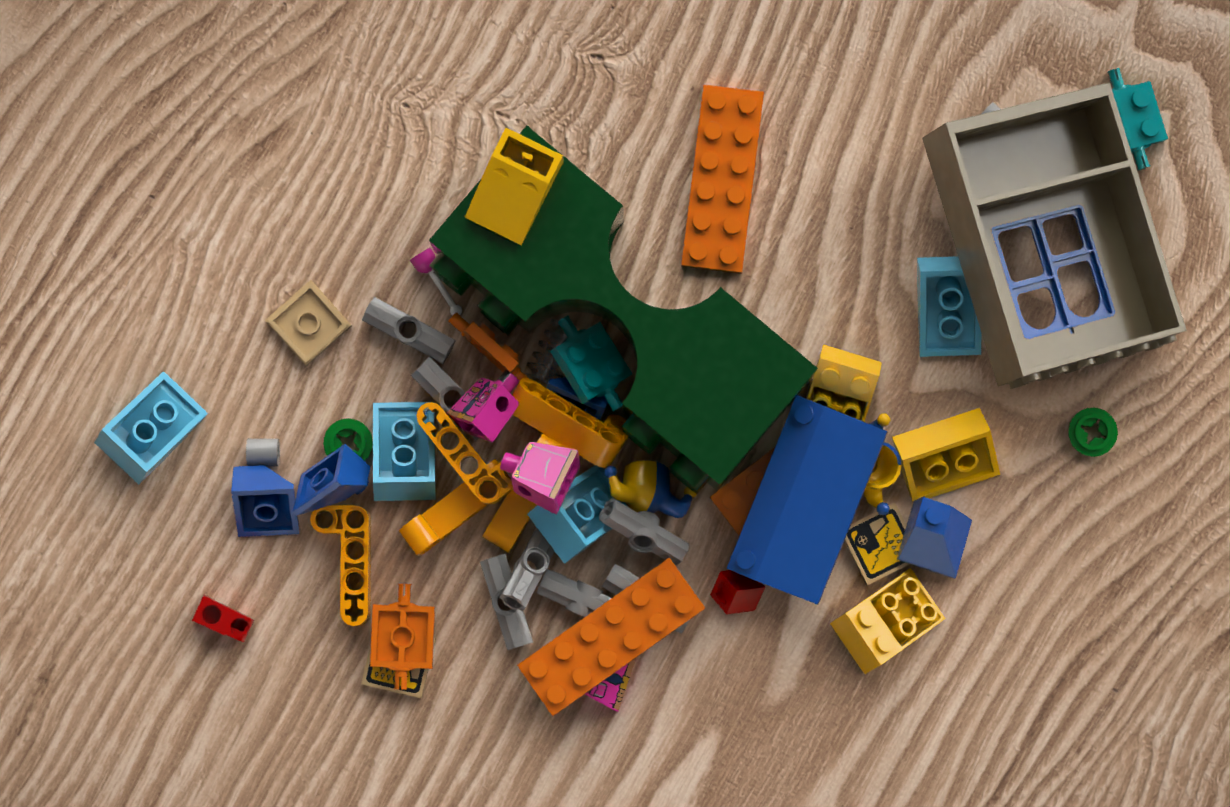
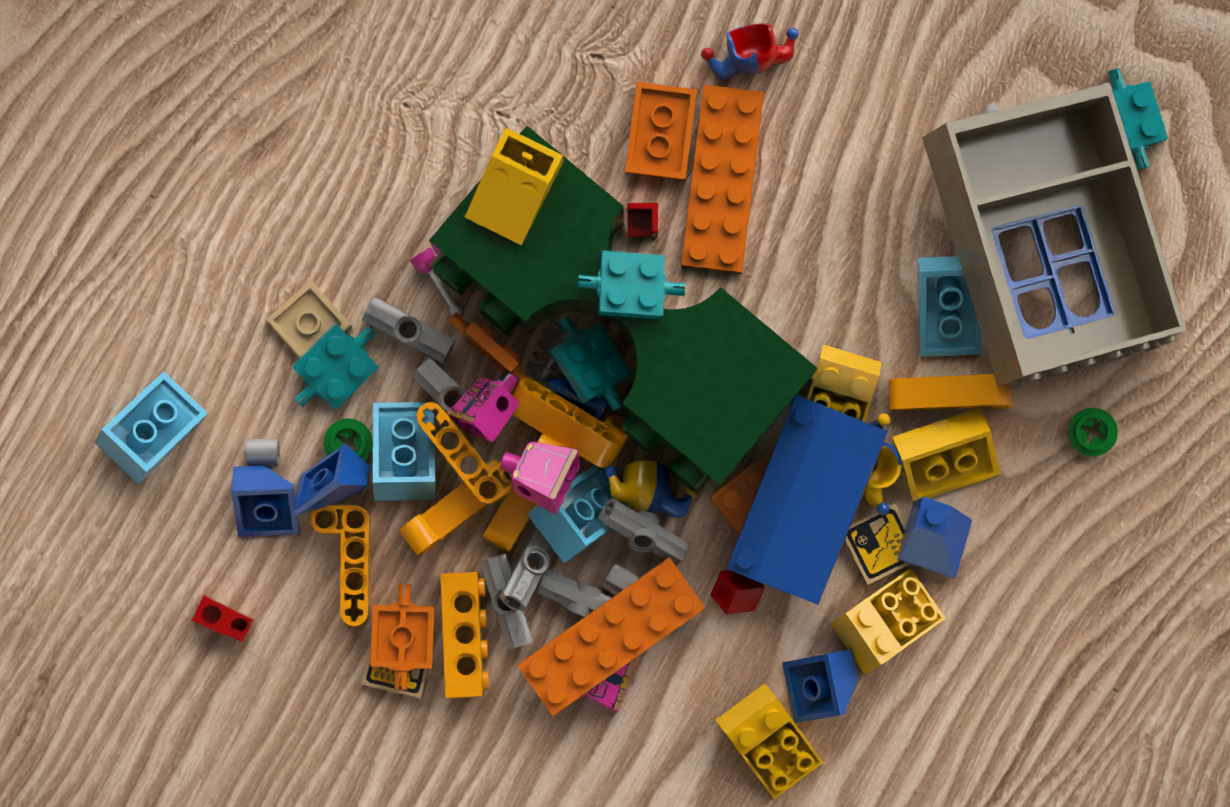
none -> teal plate [292,323,379,410]
none -> light orange brick [440,572,489,698]
none -> teal plate [577,250,686,320]
none -> orange plate [625,82,697,181]
none -> red panel [627,203,658,238]
none -> red piece [701,23,799,81]
none -> yellow slope [716,683,824,800]
none -> blue slope [782,649,858,723]
none -> light orange beam [888,374,1014,411]

